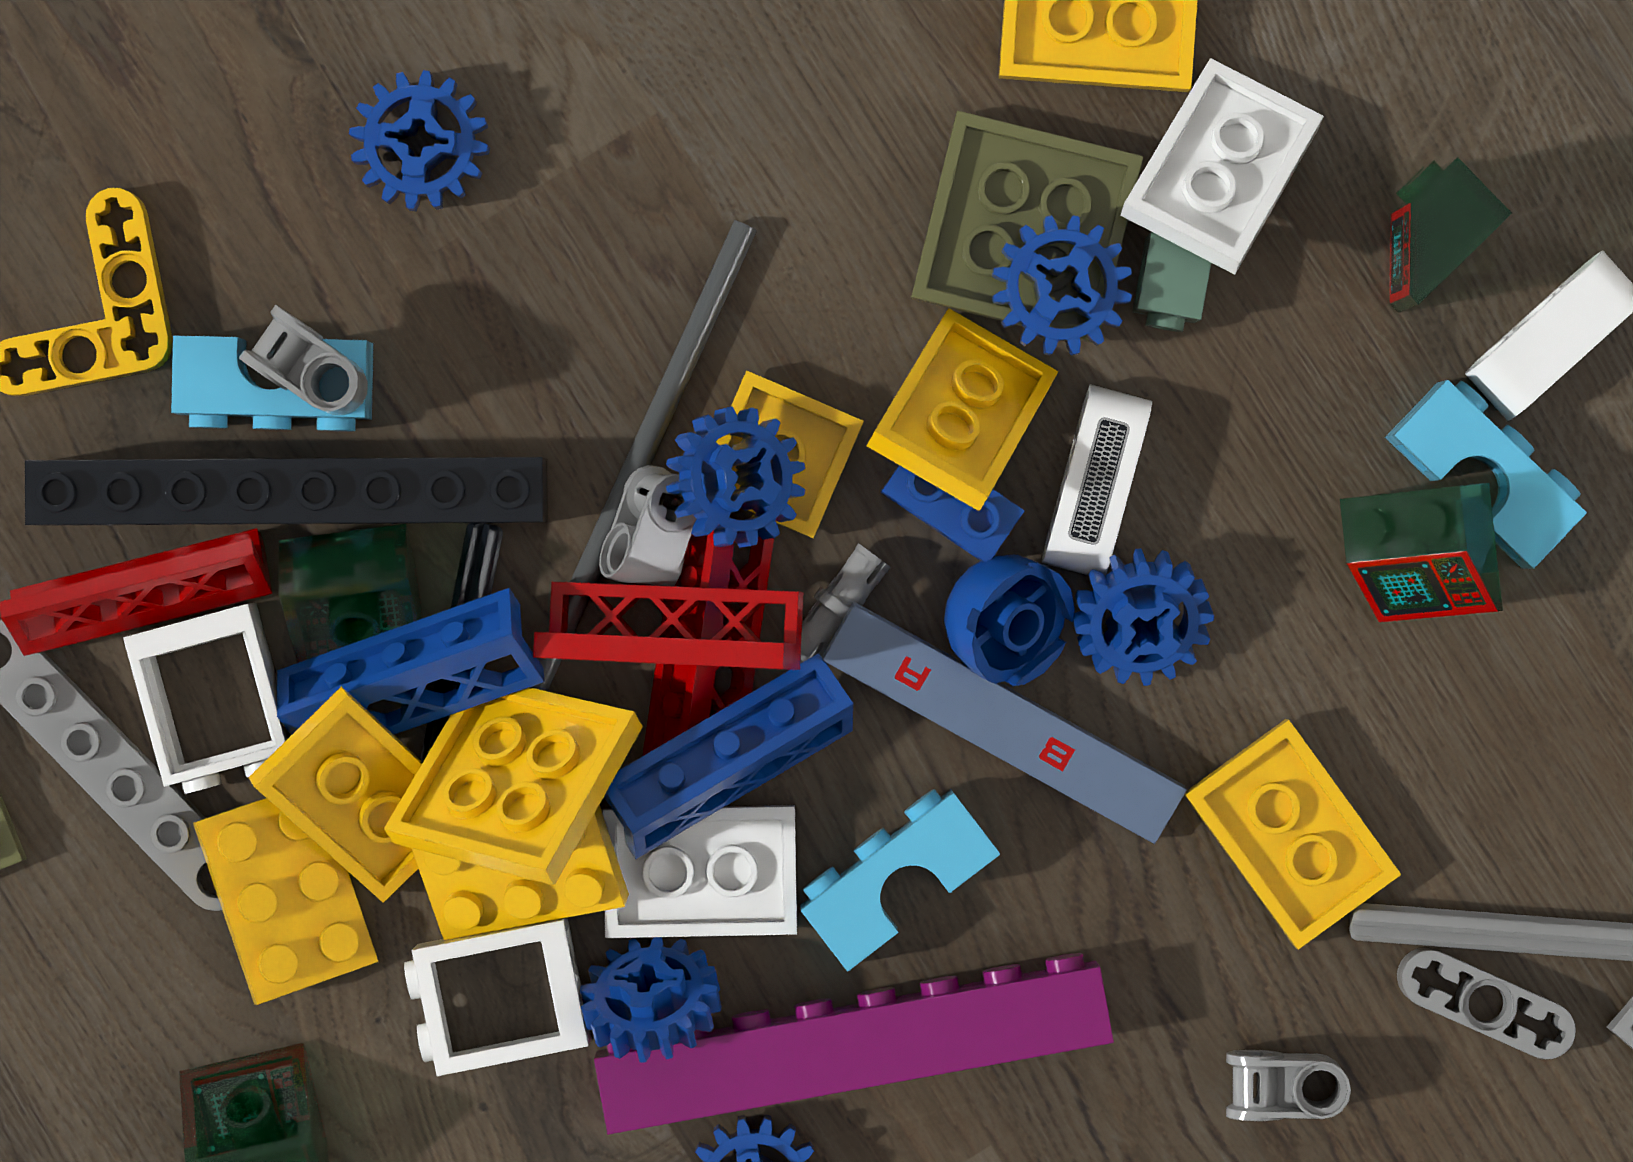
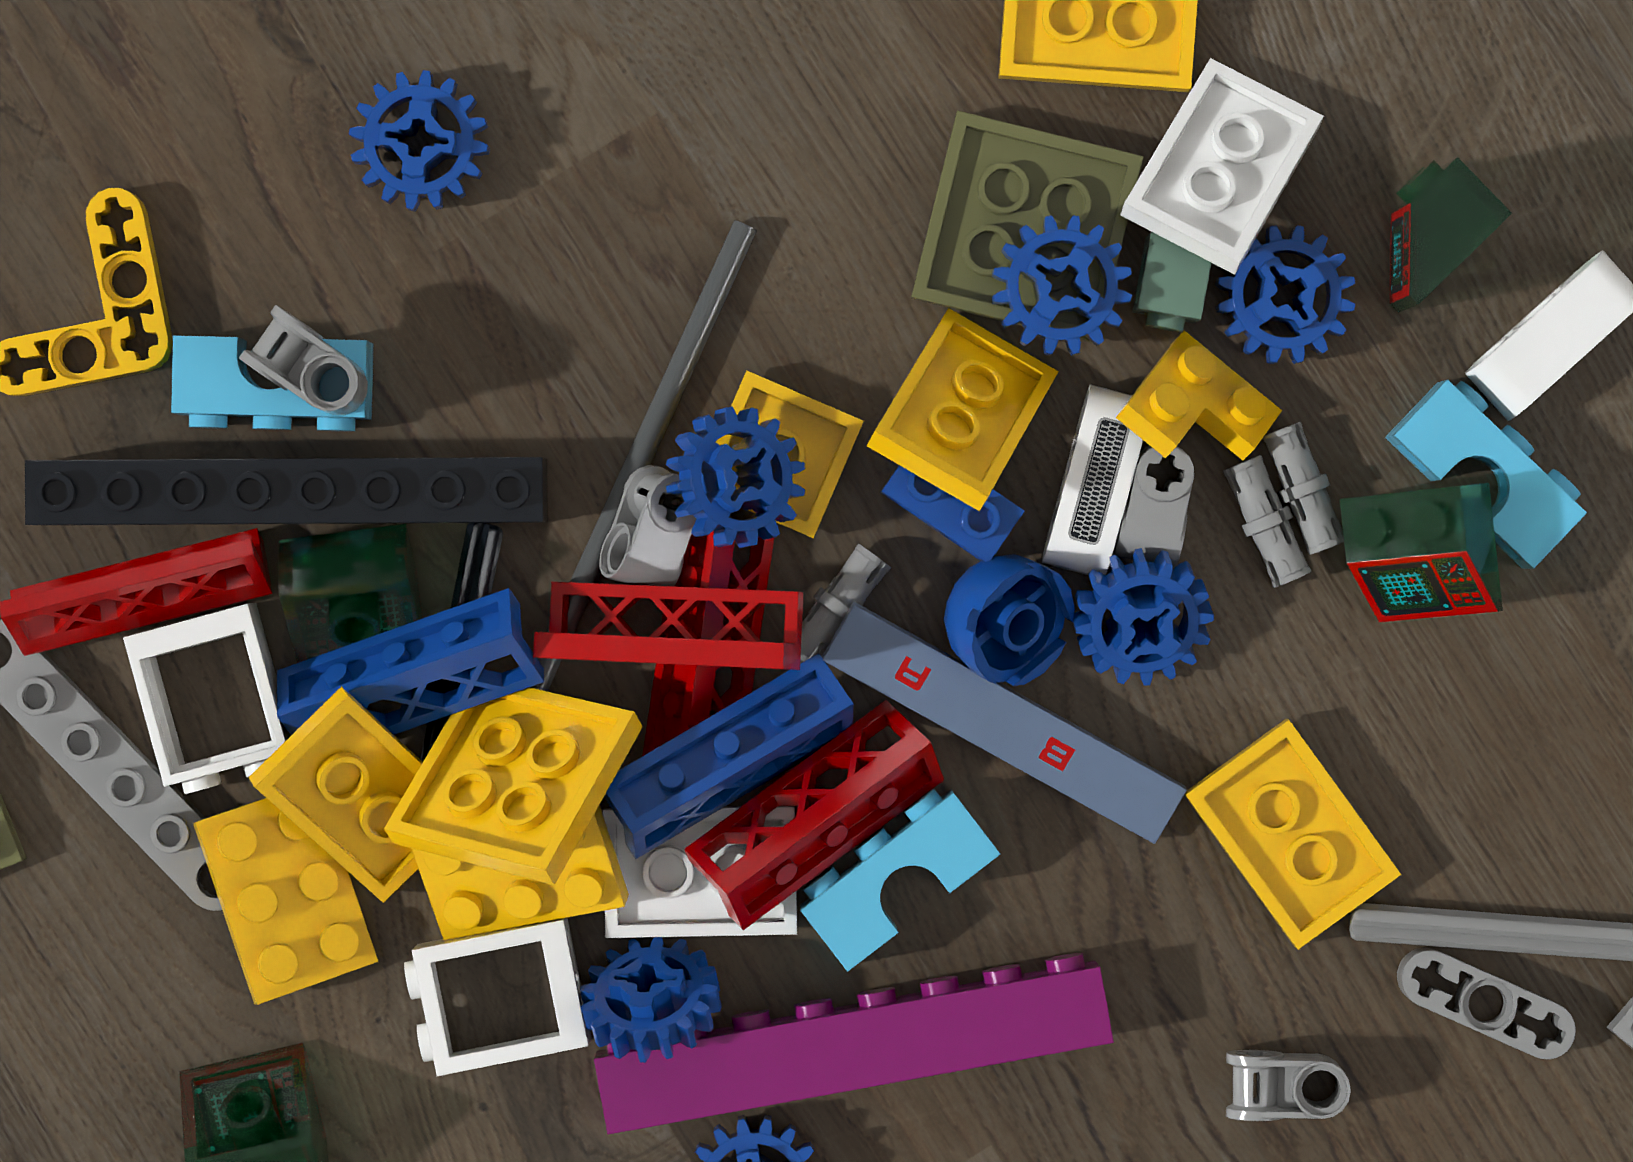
none -> red fence [684,700,944,930]
none -> light grey piece [1112,445,1194,568]
none -> yellow plate [1116,330,1282,460]
none -> blue gear [1215,225,1355,364]
none -> light grey pin [1223,455,1311,588]
none -> light grey pin [1263,421,1347,555]

